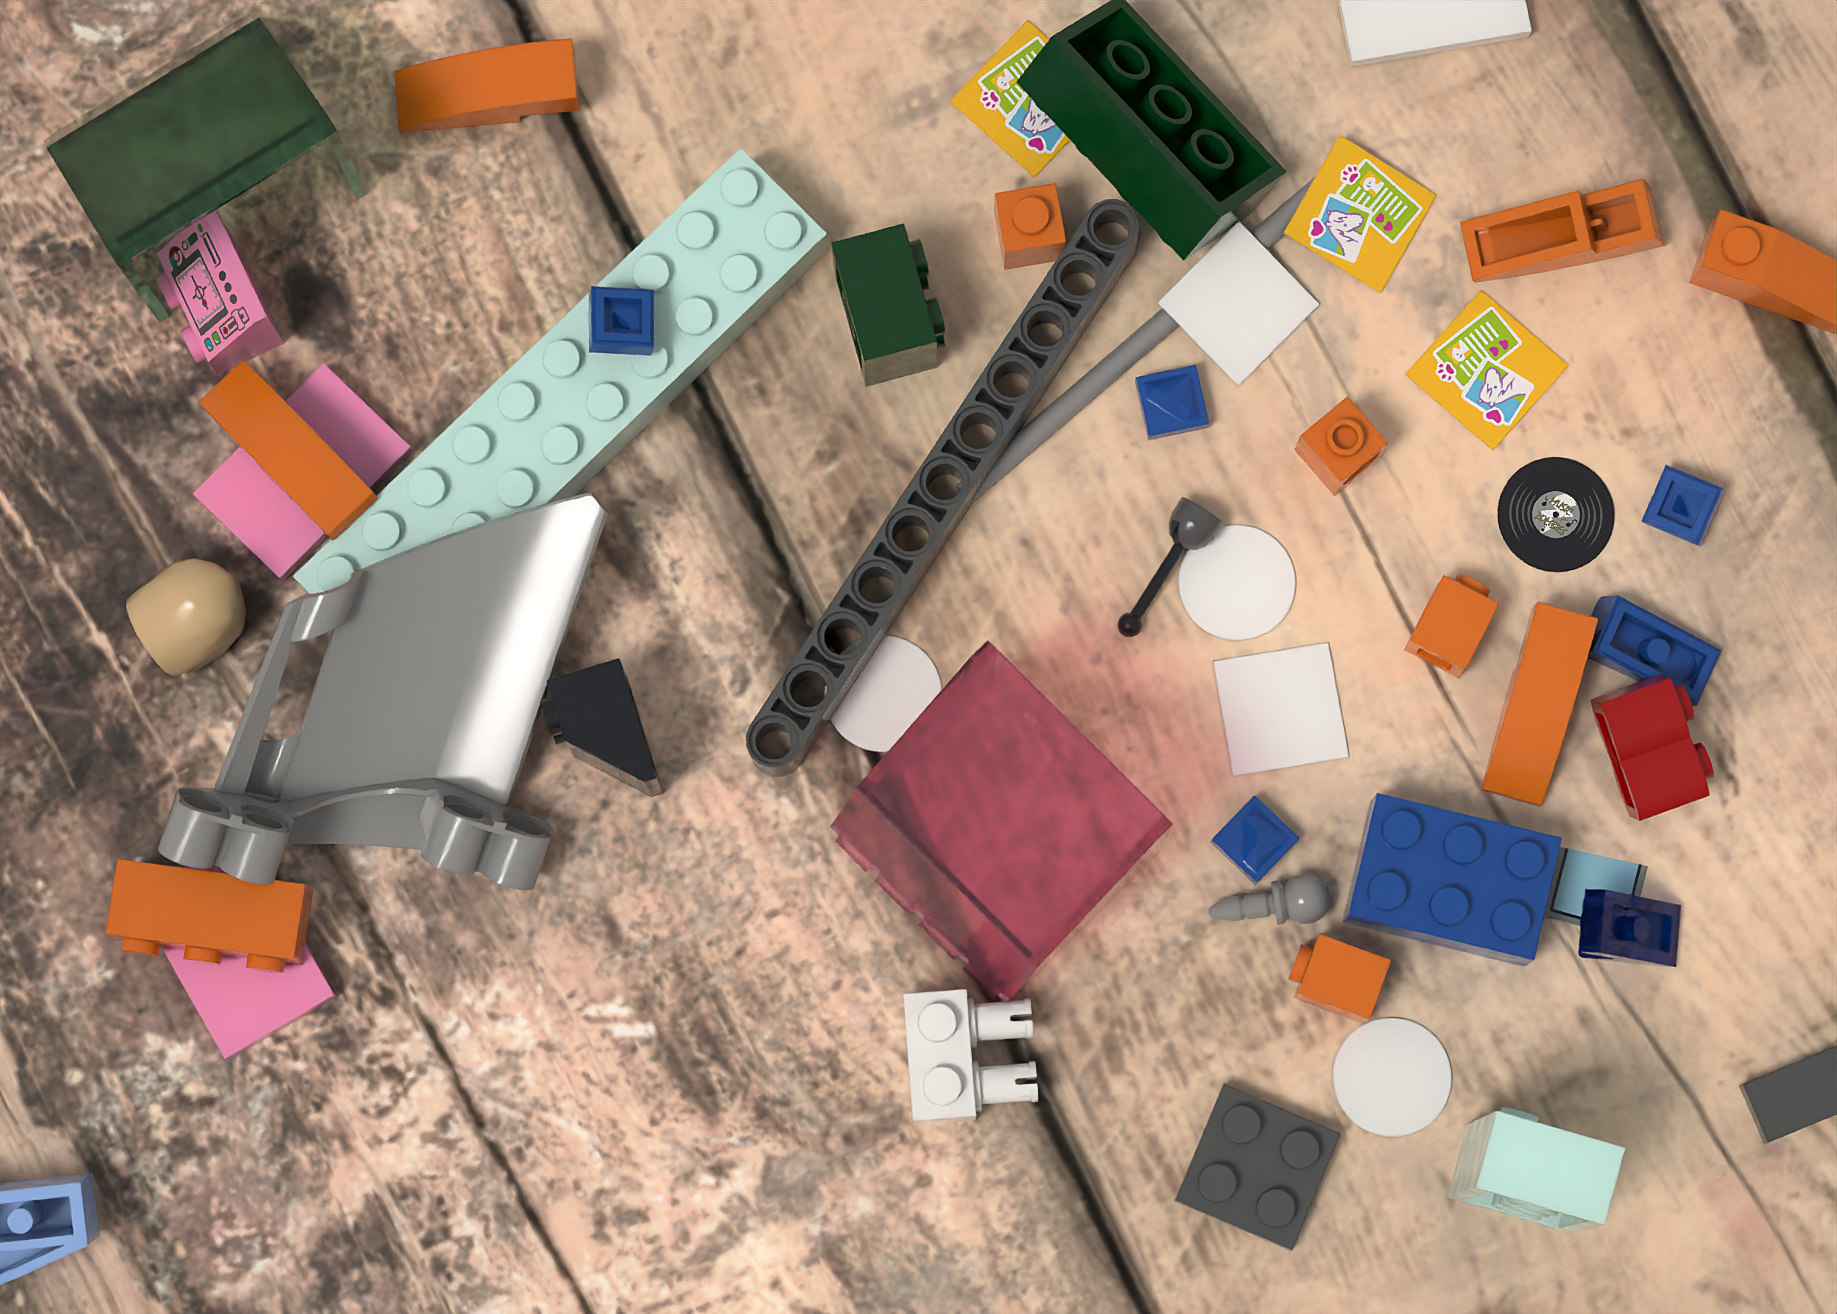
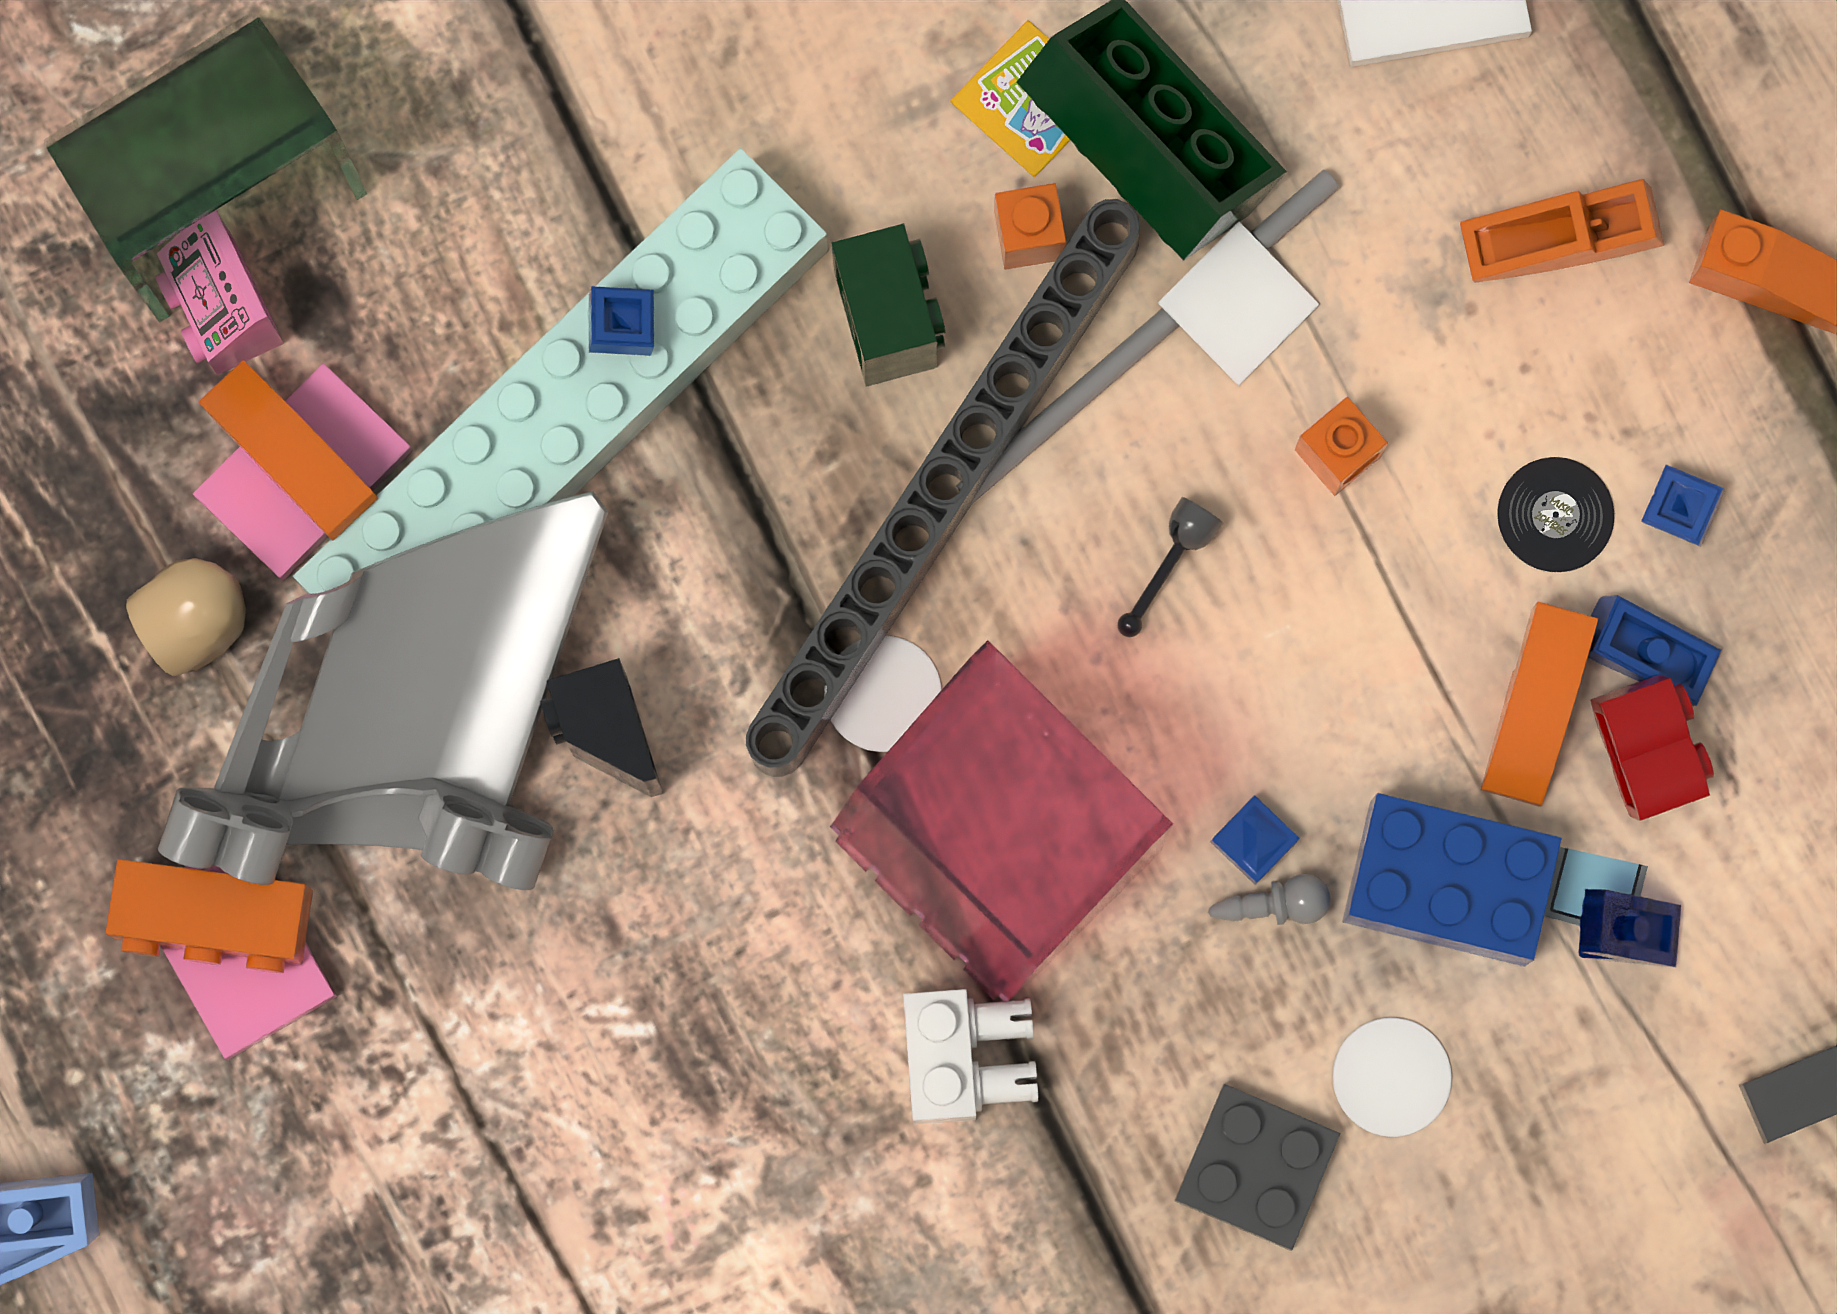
orange slope [395,38,580,133] -> none
blue tile [1135,365,1209,441] -> none
white sticker [1179,525,1296,641] -> none
white sticker [1213,642,1349,776] -> none
sticker [1283,135,1437,294] -> none
orange brick [1288,934,1391,1024] -> none
orange brick [1404,574,1499,678] -> none
sticker [1405,290,1569,451] -> none
light aqua brick [1448,1107,1625,1232] -> none

